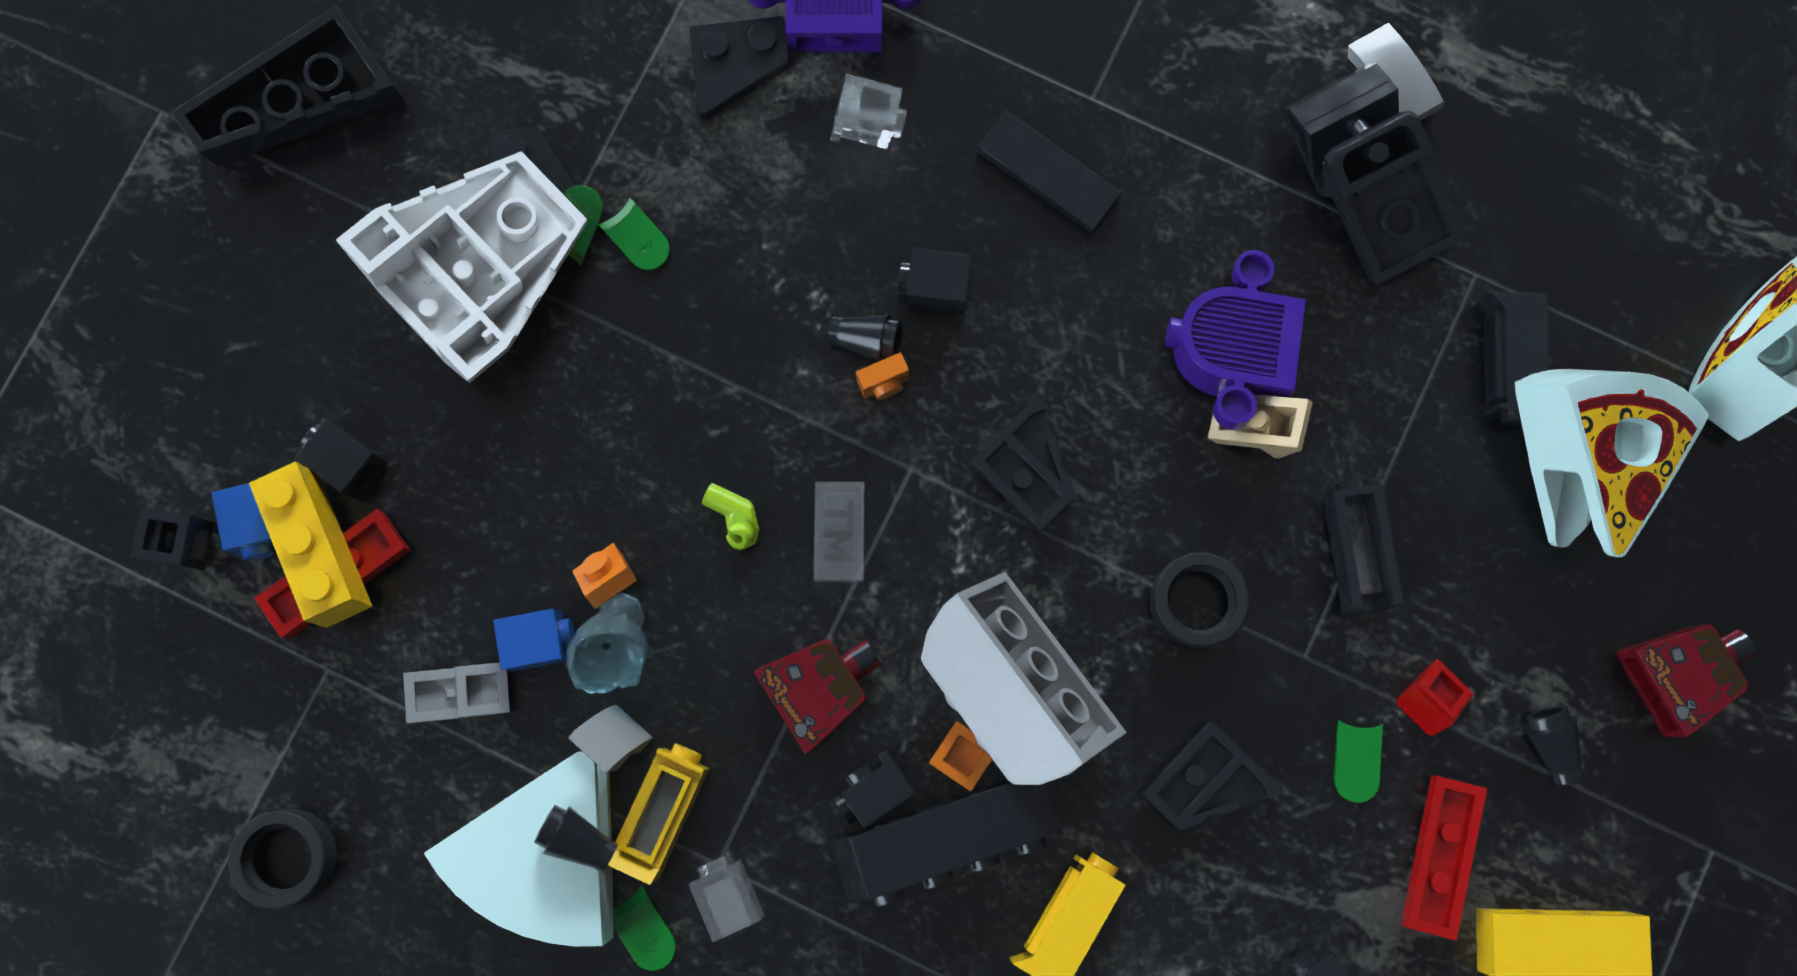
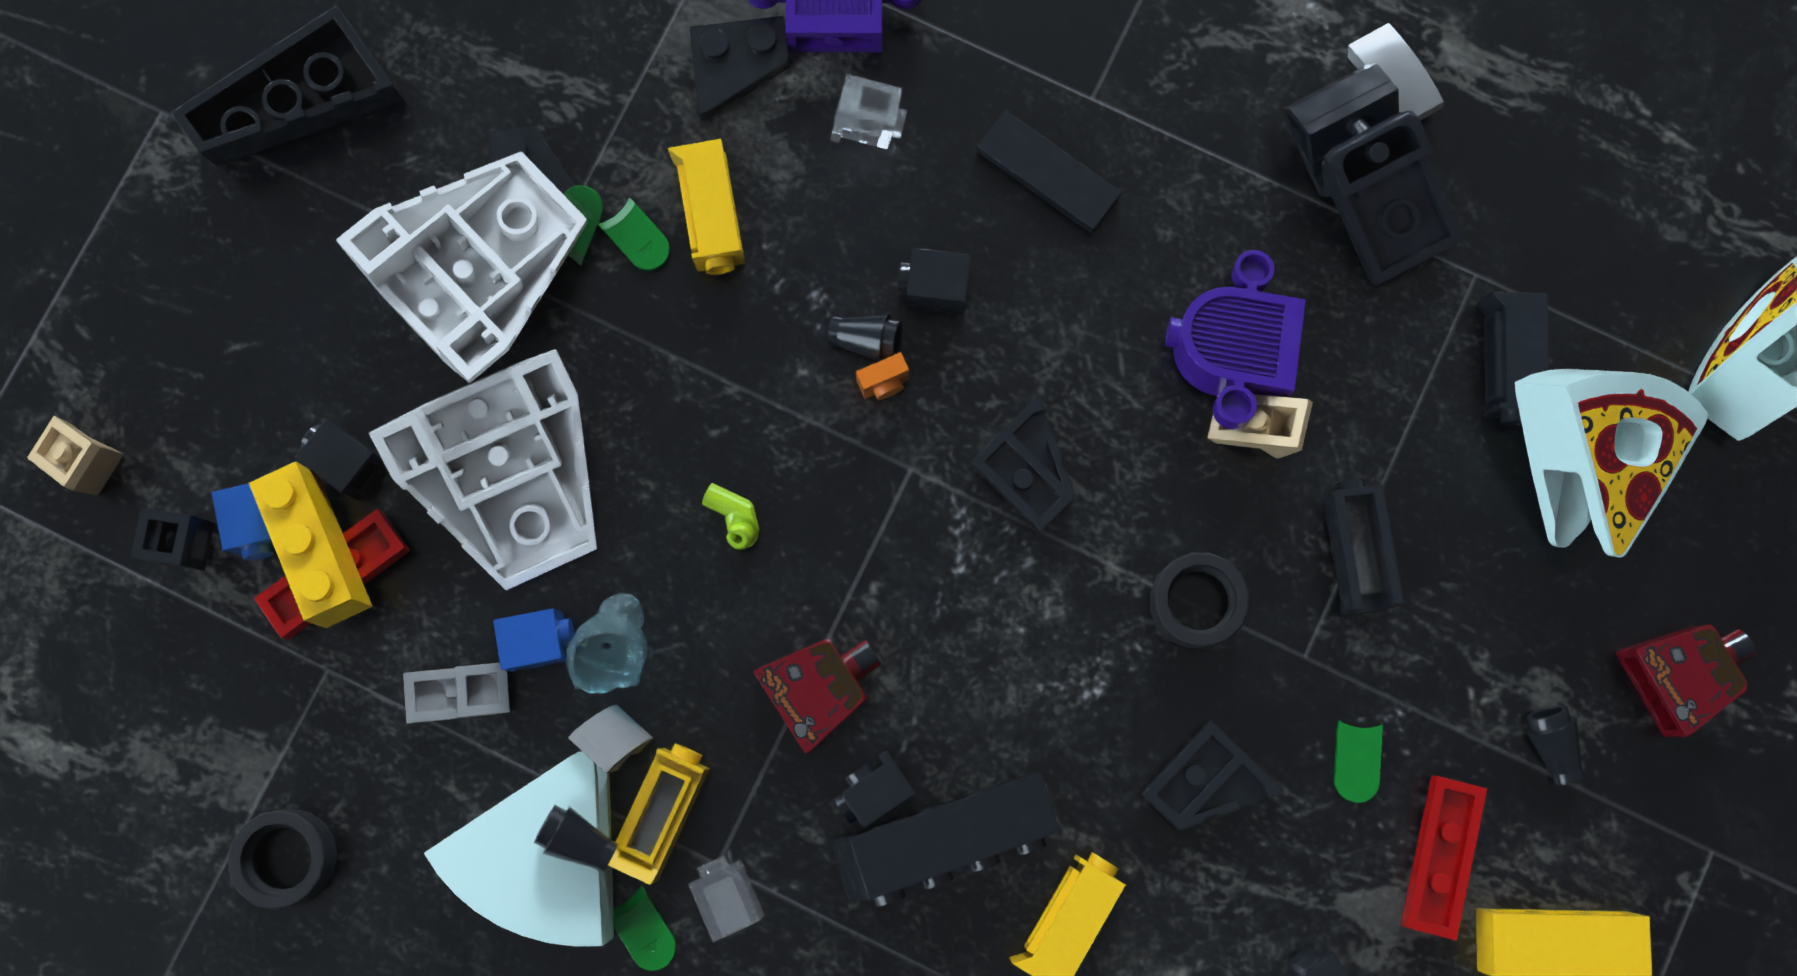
orange plate [573,543,637,609] -> none
clear tile [814,482,865,582] -> none
windscreen [921,572,1127,785] -> none
orange plate [929,721,992,792] -> none
red slope [1396,658,1474,736] -> none
none -> tan slope [27,416,123,496]
none -> white wedge [369,349,597,590]
none -> yellow window [667,139,745,275]

